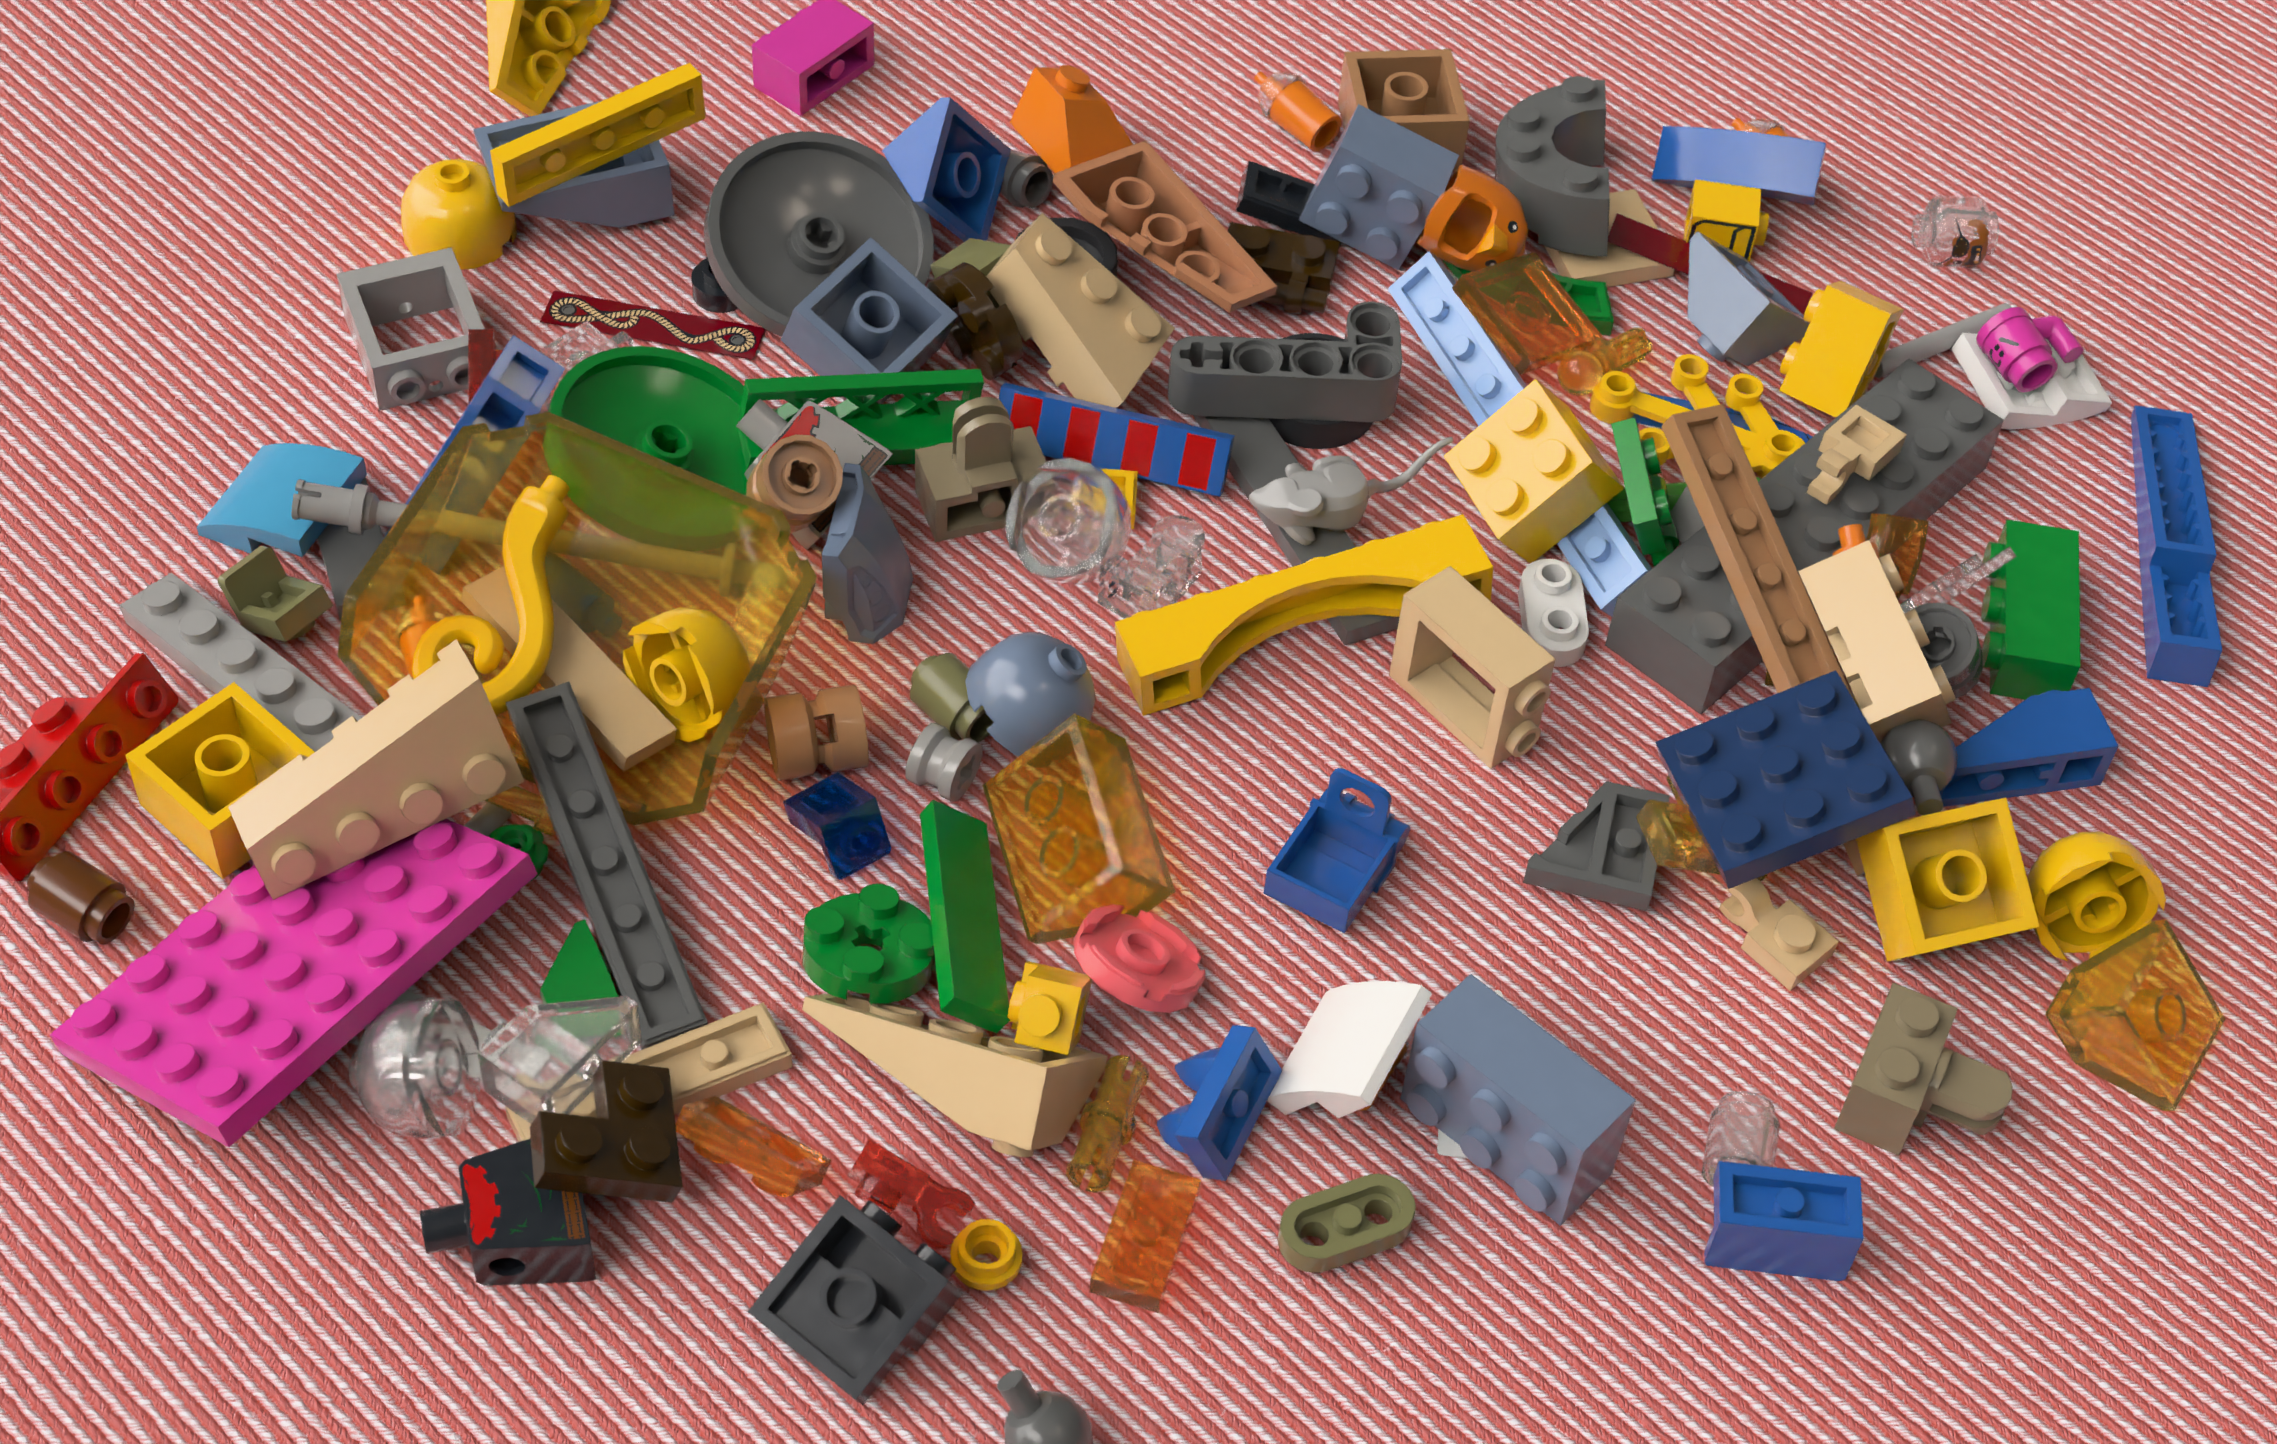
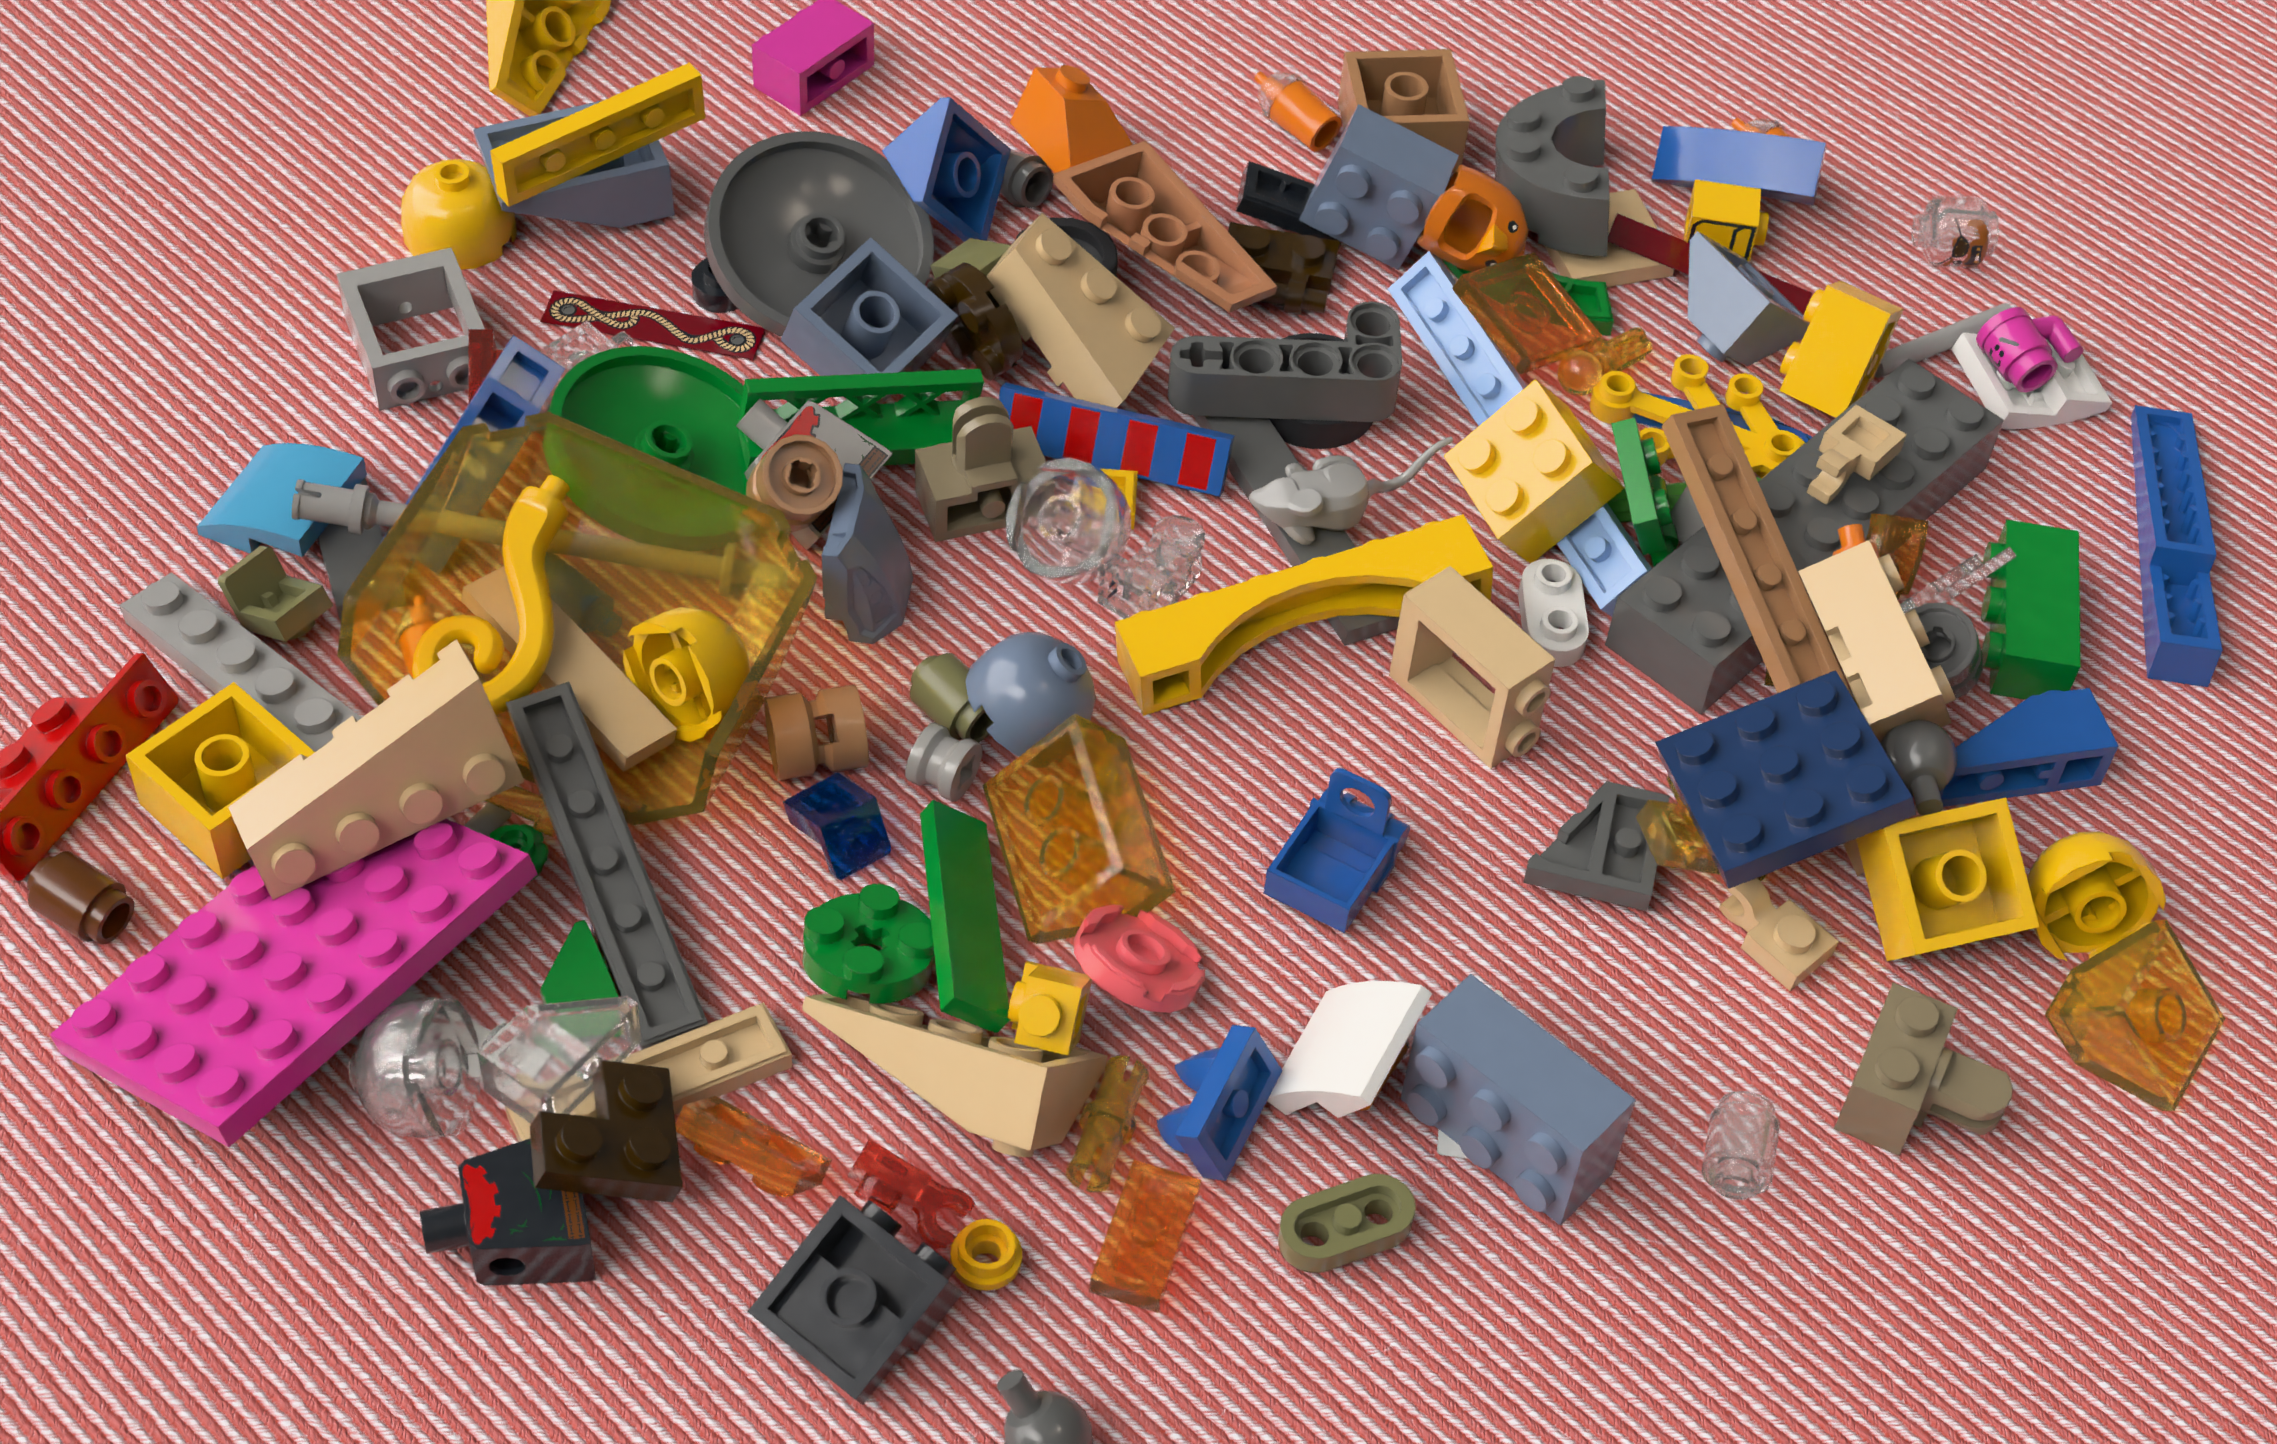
blue panel [1704,1161,1863,1281] -> none

